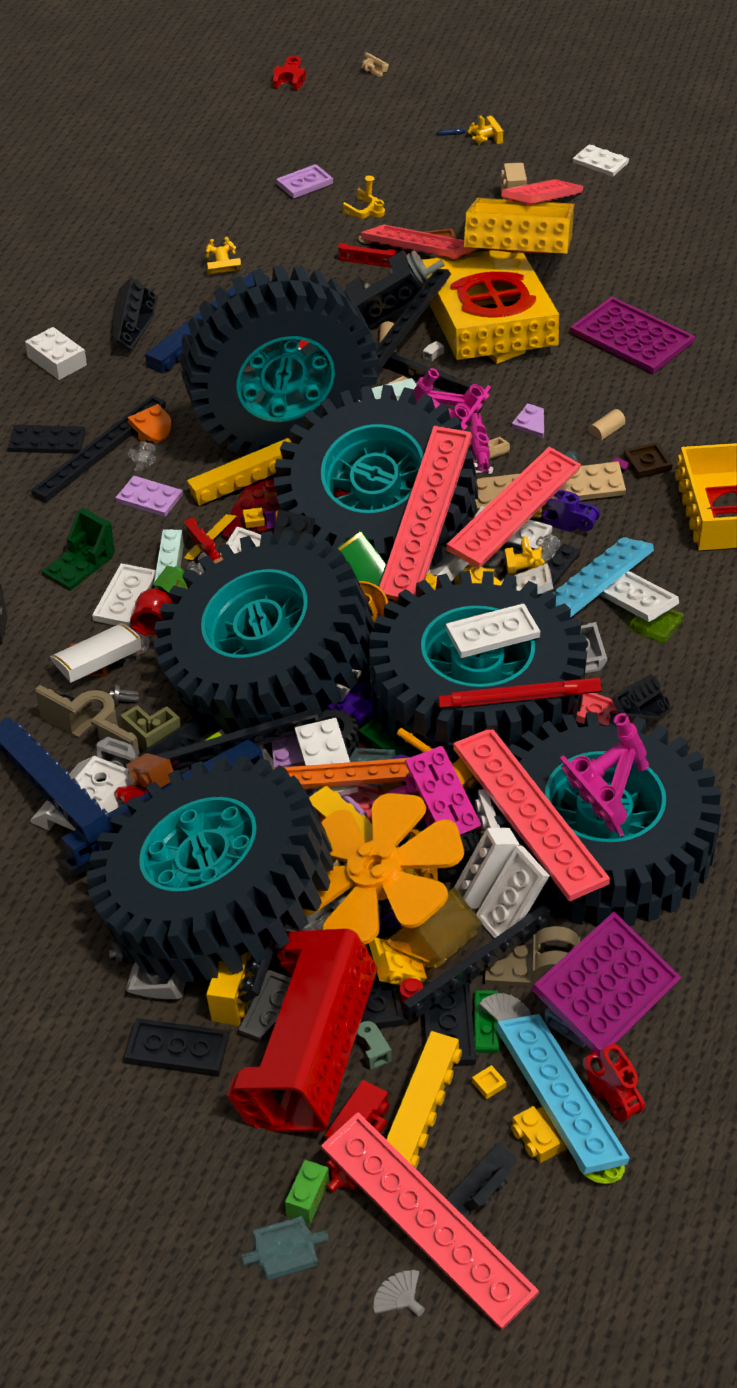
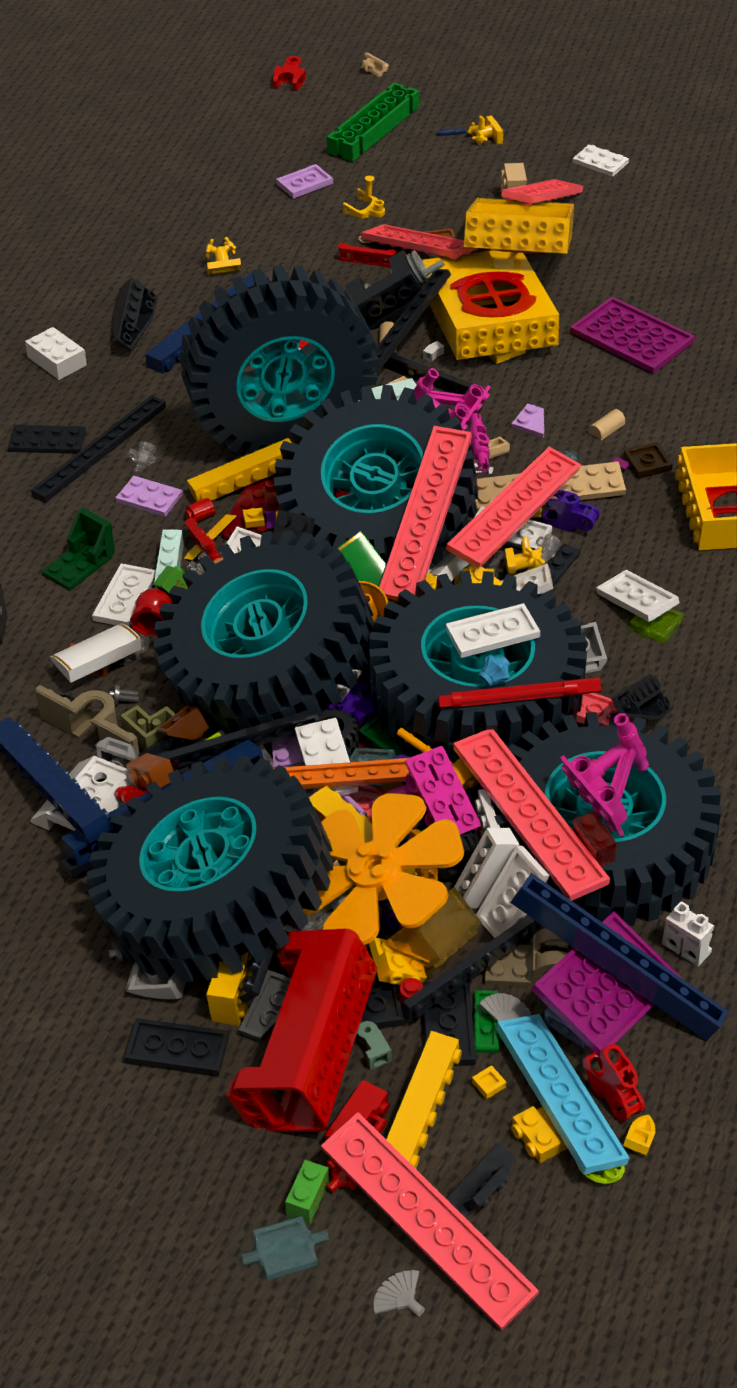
orange slope [128,404,171,443] -> none
medium azure plate [553,537,654,617] -> none
none -> reddish brown slope [156,705,209,740]
none -> red brick [185,497,215,522]
none -> green brick [327,83,419,162]
none -> dark azure rock [478,655,511,687]
none -> dark blue brick [510,873,728,1041]
none -> clear red brick [573,811,617,866]
none -> yellow plate [623,1115,655,1155]
none -> white hips [662,902,714,967]

